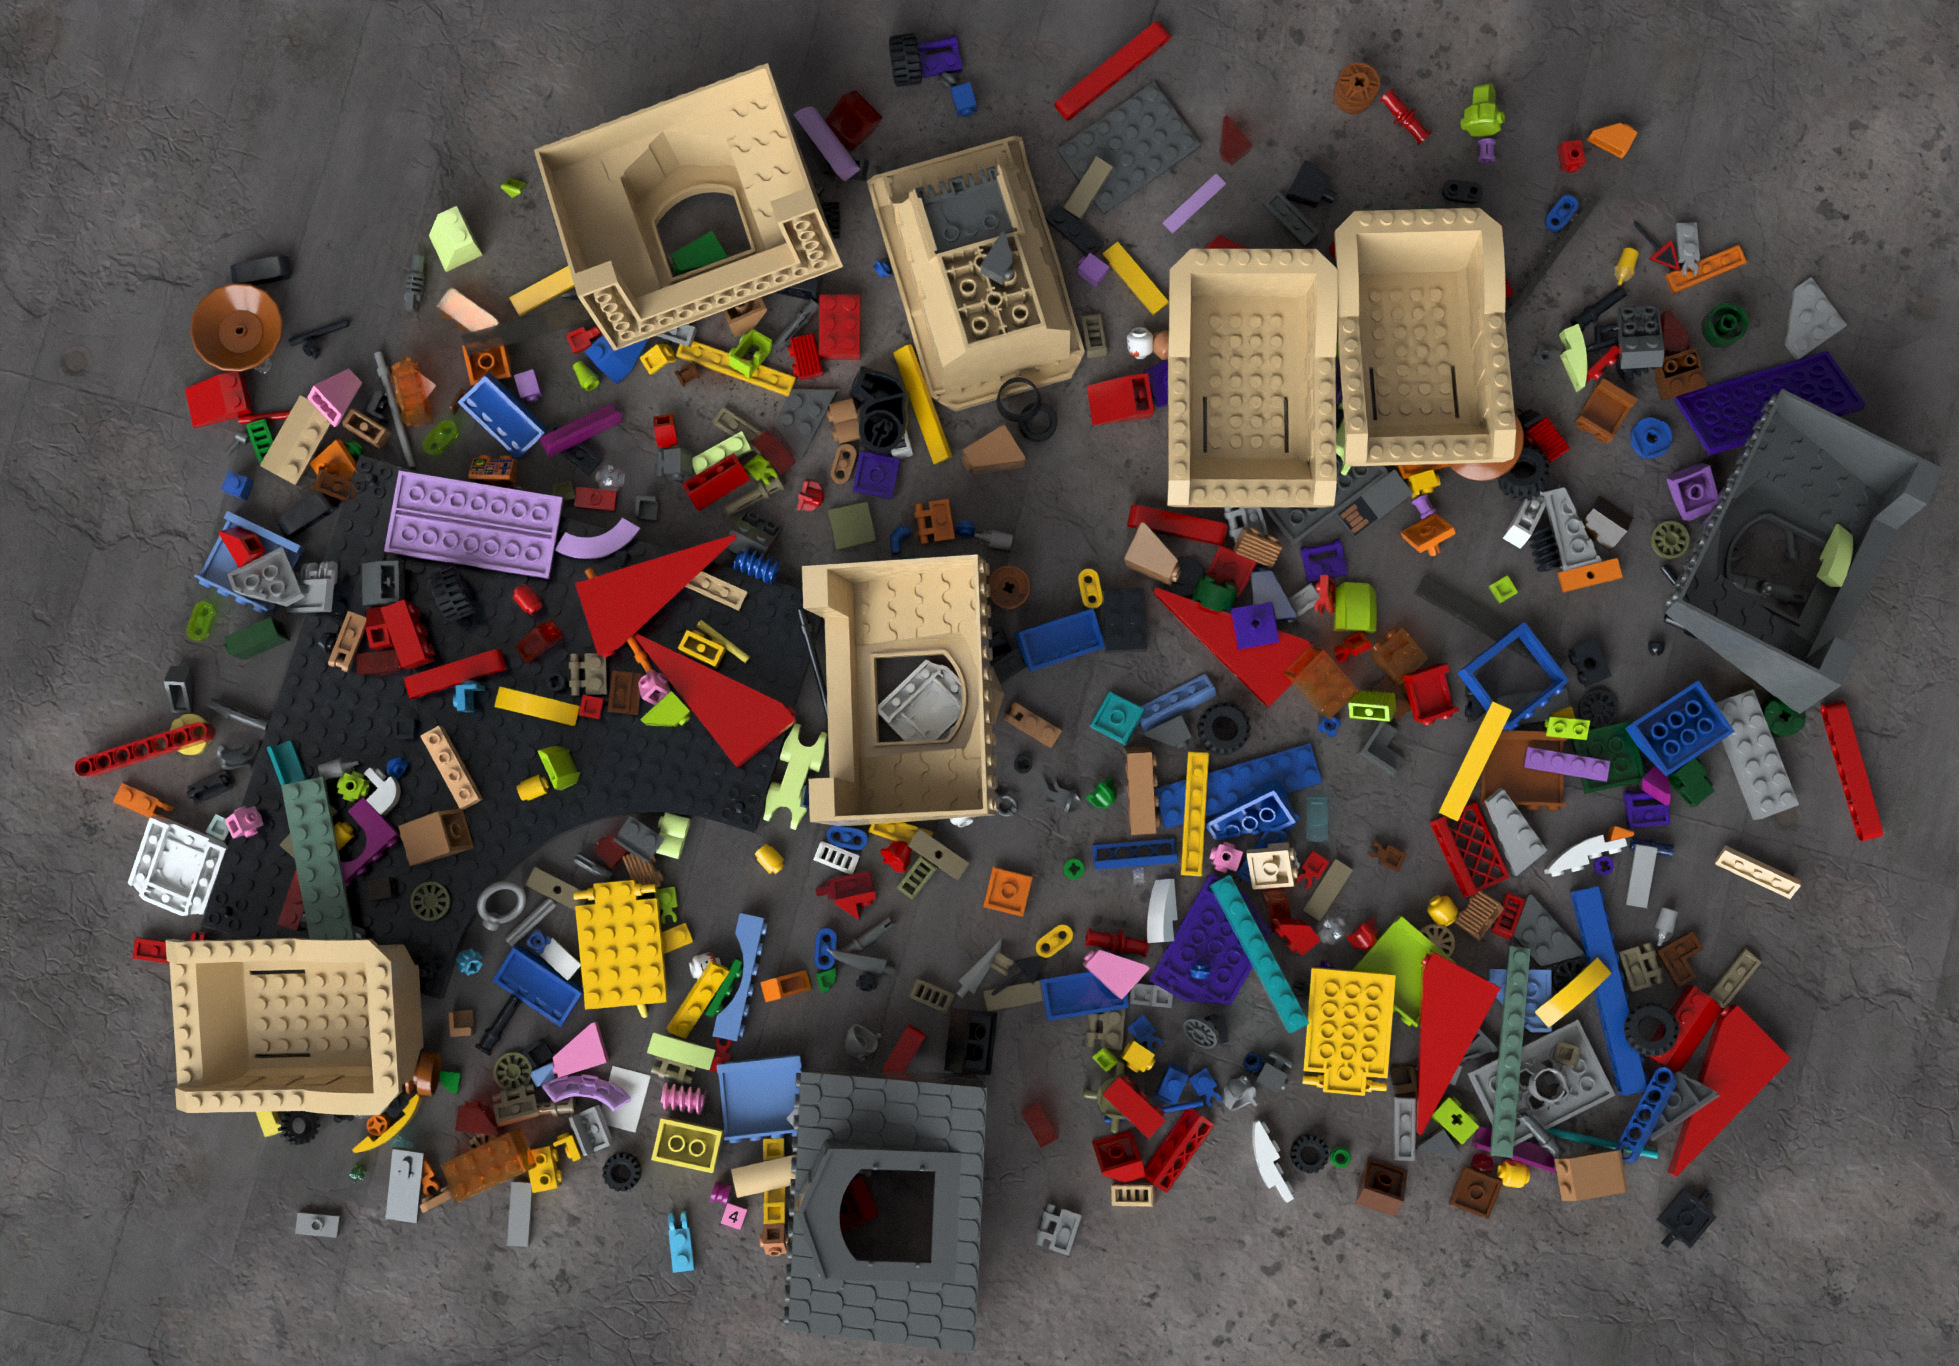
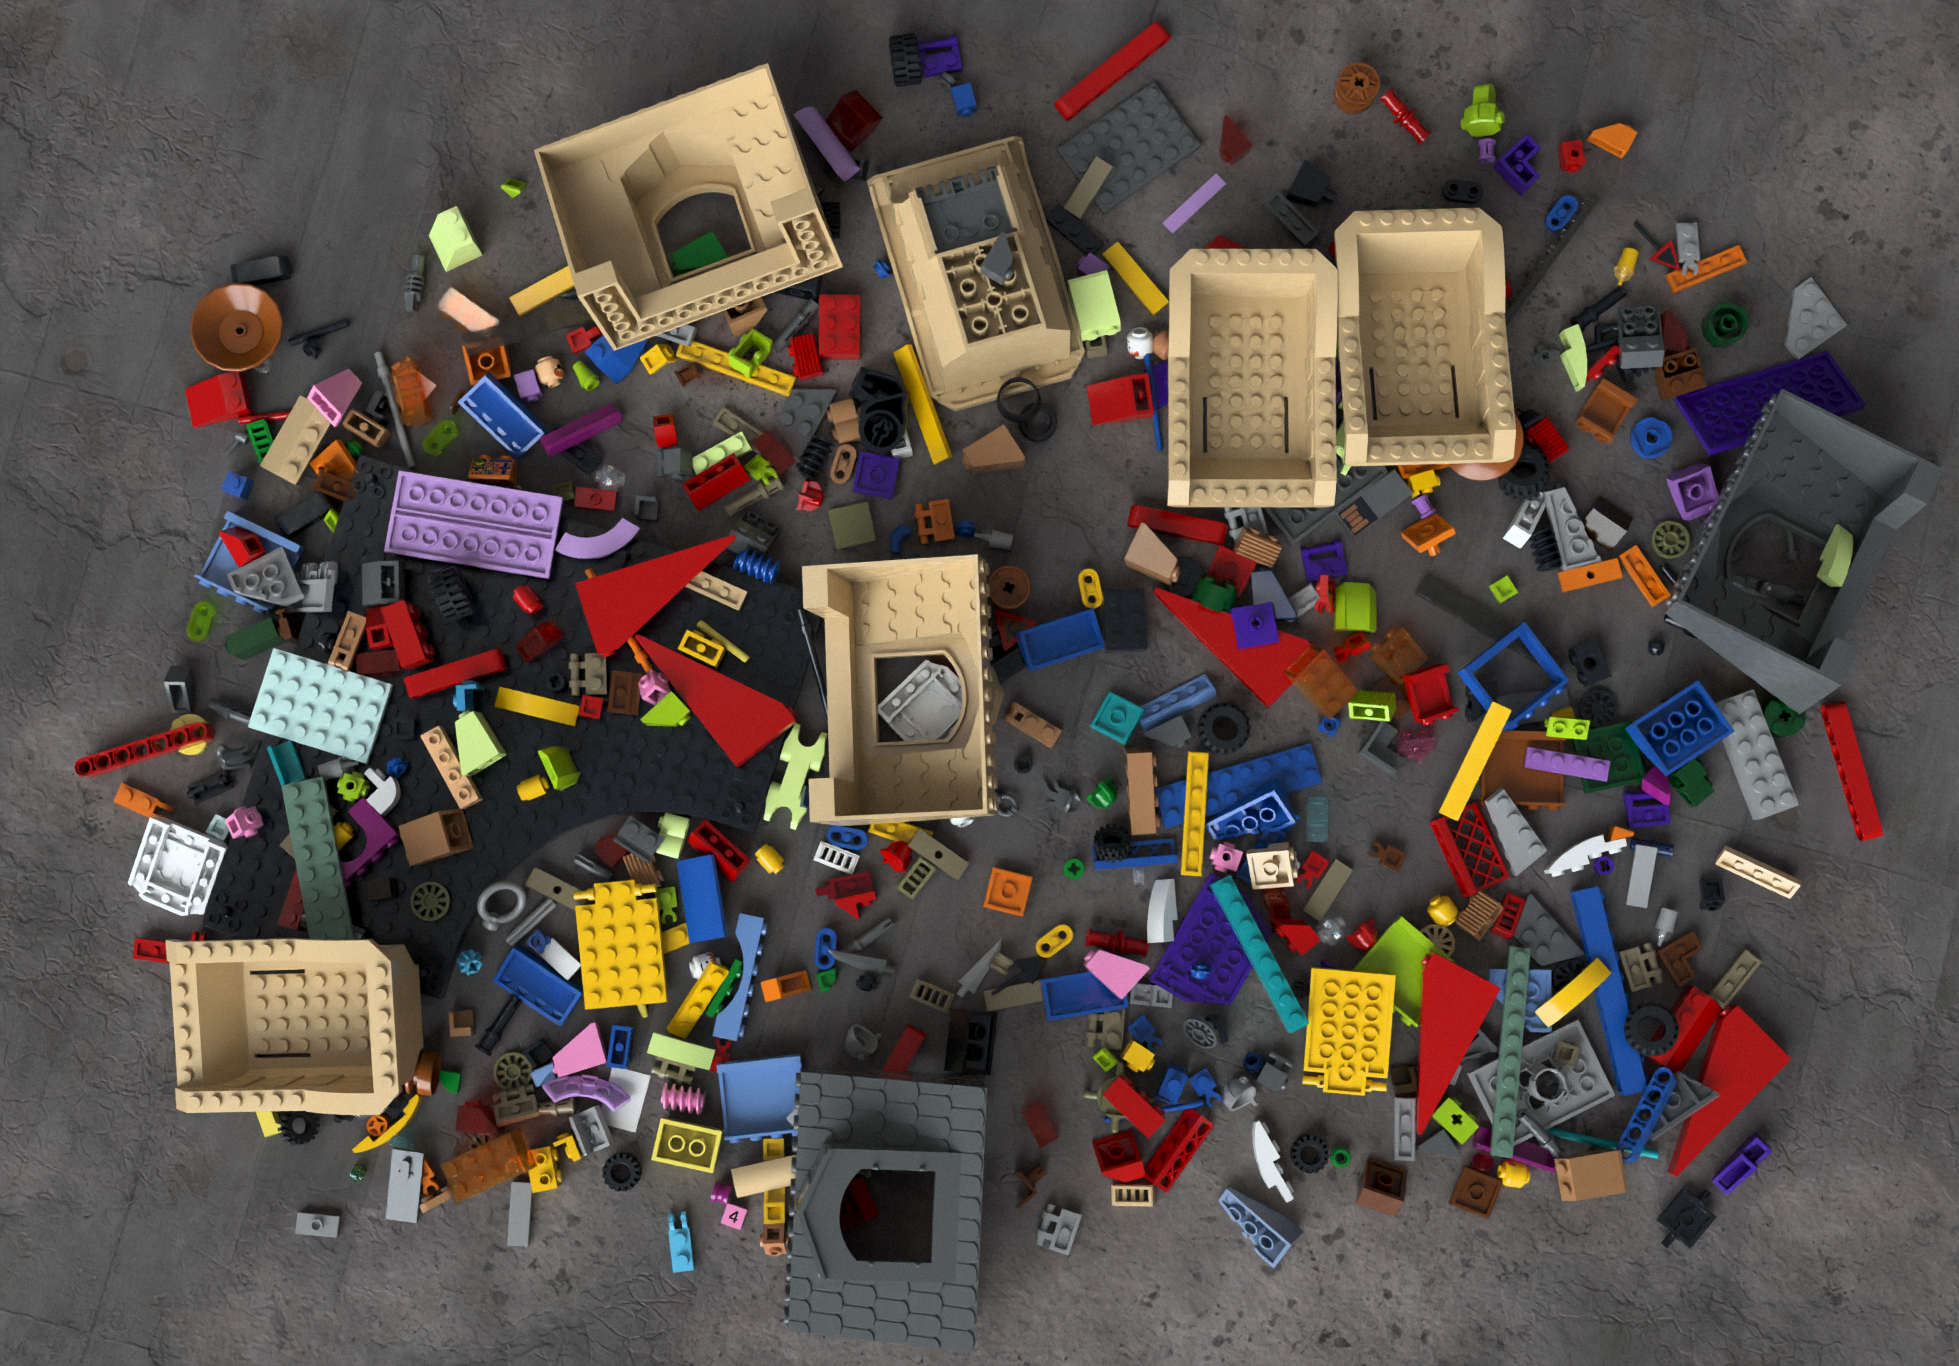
none -> light aqua plate [248,648,393,764]
none -> reddish brown plate [276,609,300,644]
none -> lime slope [323,508,340,533]
none -> yellowish green slope [455,710,507,777]
none -> light nougat head [535,356,564,388]
none -> blue brick [606,1024,636,1069]
none -> blue slope [676,854,728,943]
none -> red brick [687,819,751,883]
none -> black piece [796,435,835,481]
none -> piece [994,609,1038,651]
none -> reddish brown bracket [1014,1163,1047,1209]
none -> yellowish green slope [1068,270,1121,341]
none -> black tyre [1094,824,1131,863]
none -> blue axle [1144,353,1163,451]
none -> sand blue wedge [1218,1186,1303,1268]
none -> clear pink hips [1396,730,1436,764]
none -> dark purple brick [1493,134,1541,196]
none -> orange plate [1618,545,1670,607]
none -> black bracket [1699,878,1725,911]
none -> dark purple slope [1711,1132,1772,1196]

